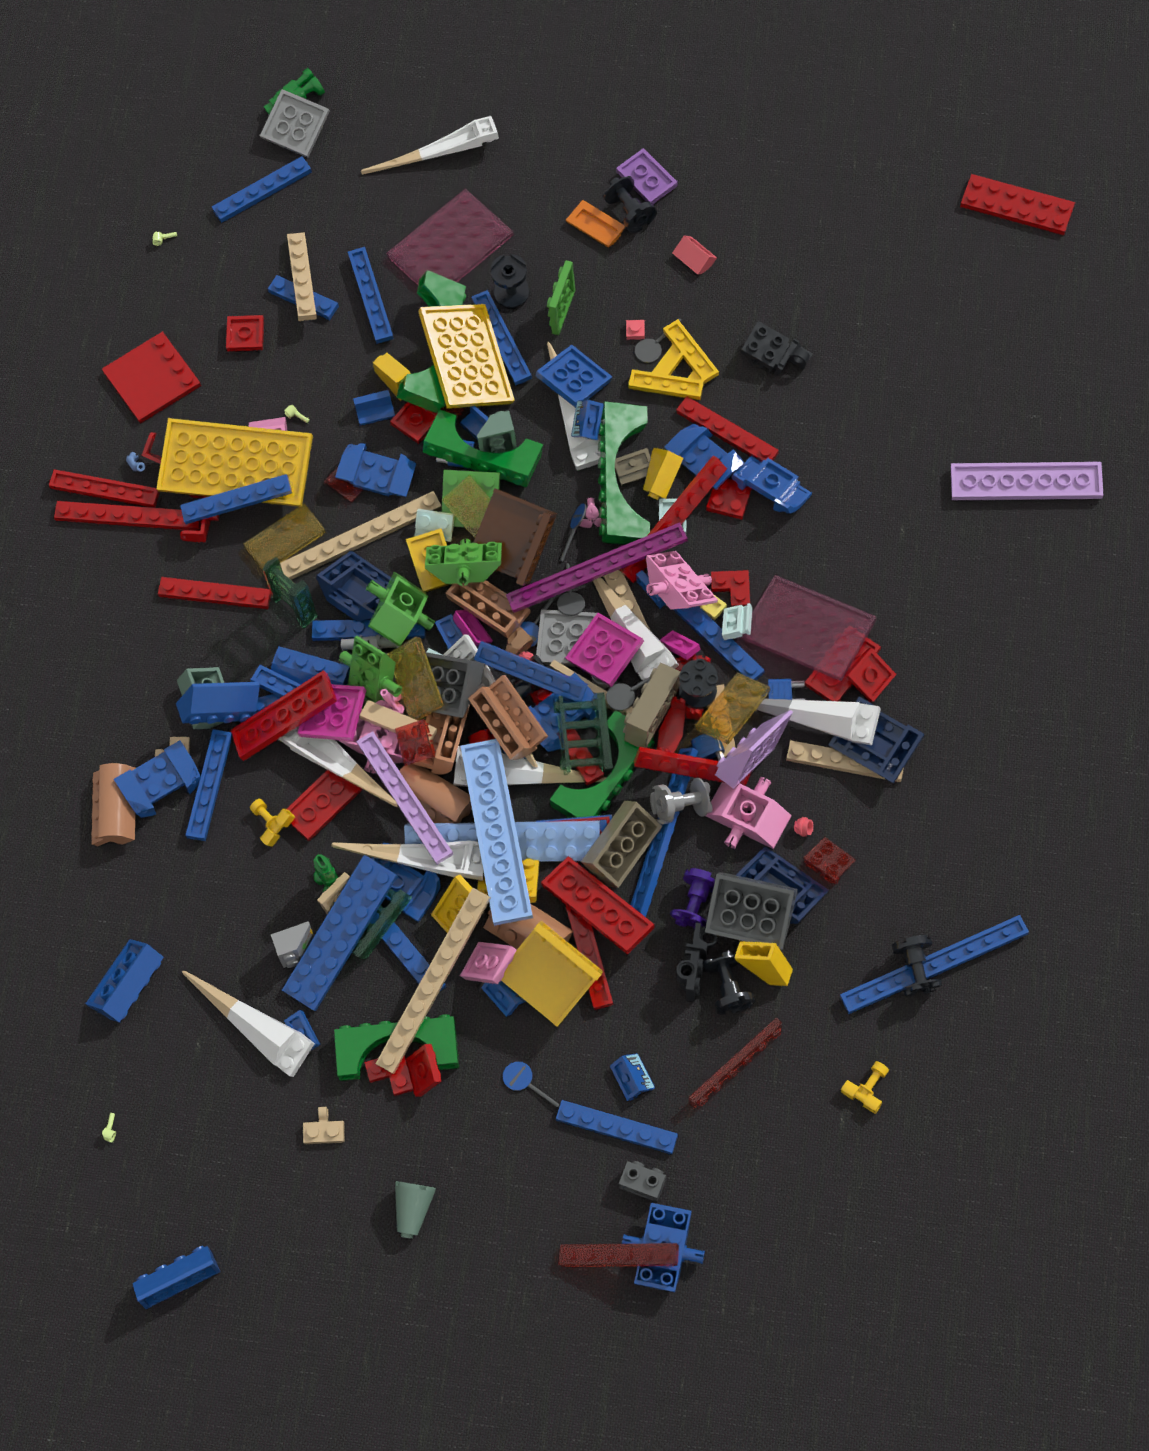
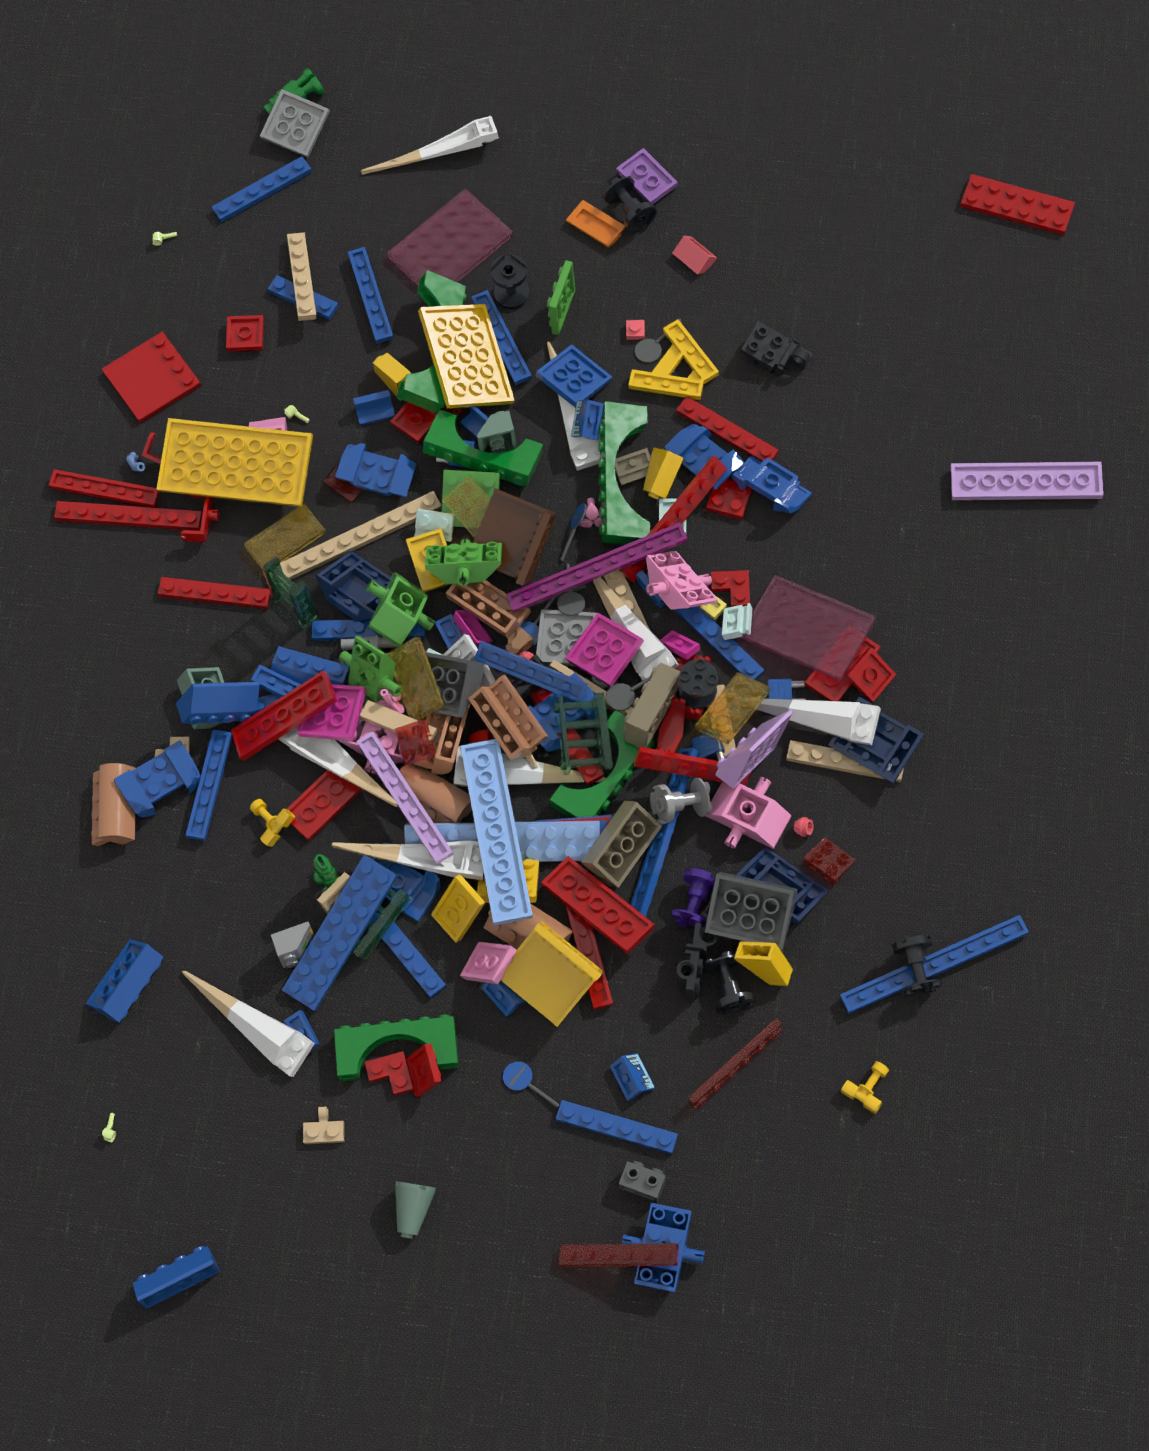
blue plate [180,474,292,524] -> none
tan plate [376,888,491,1074] -> none

